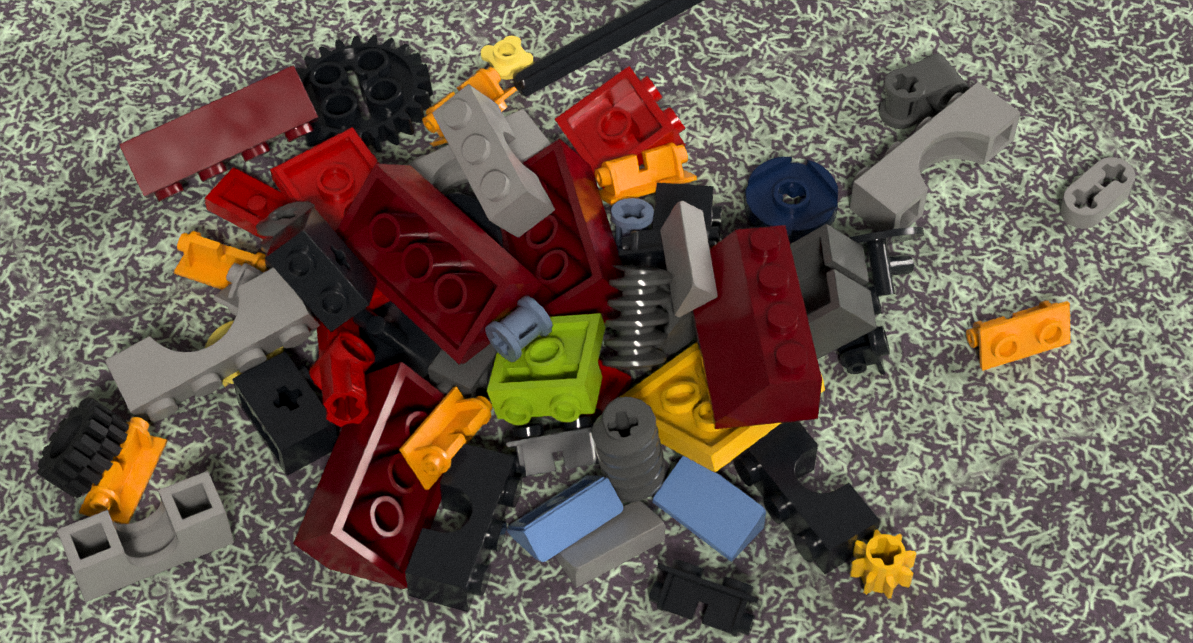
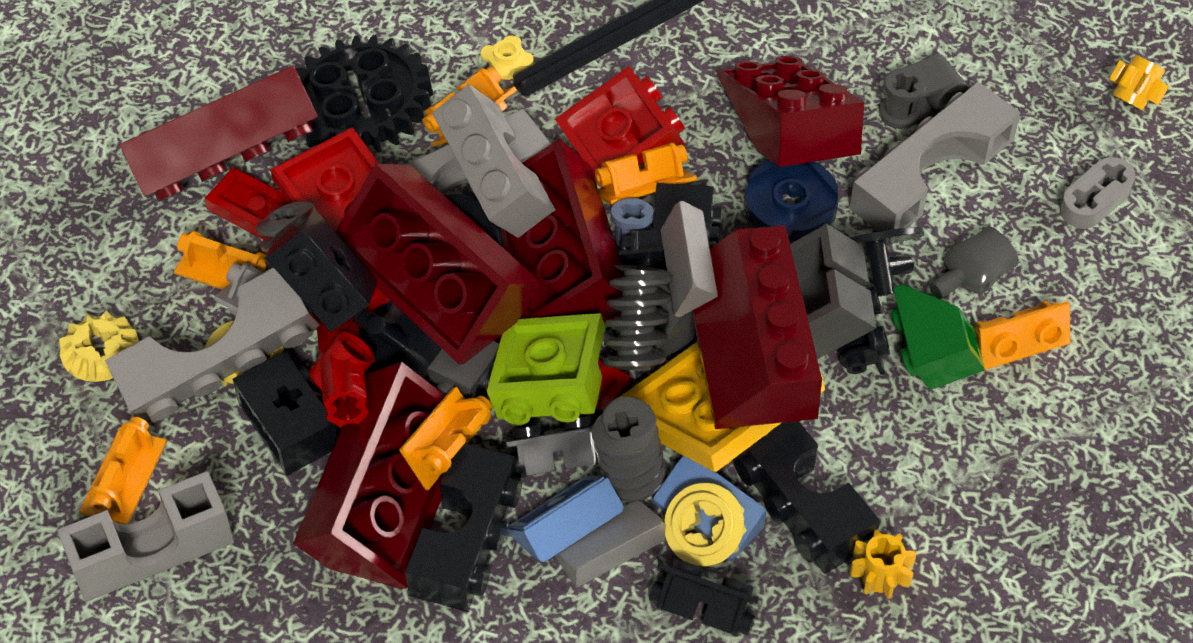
black tyre [37,398,129,498] -> none
sand blue bush [485,296,553,362] -> none
none -> light yellow gear [59,310,139,382]
none -> light yellow gear [664,483,747,567]
none -> dark red slope [717,56,865,167]
none -> green slope [892,284,985,389]
none -> dark grey piece [929,226,1019,299]
none -> yellow gear [1109,54,1169,111]

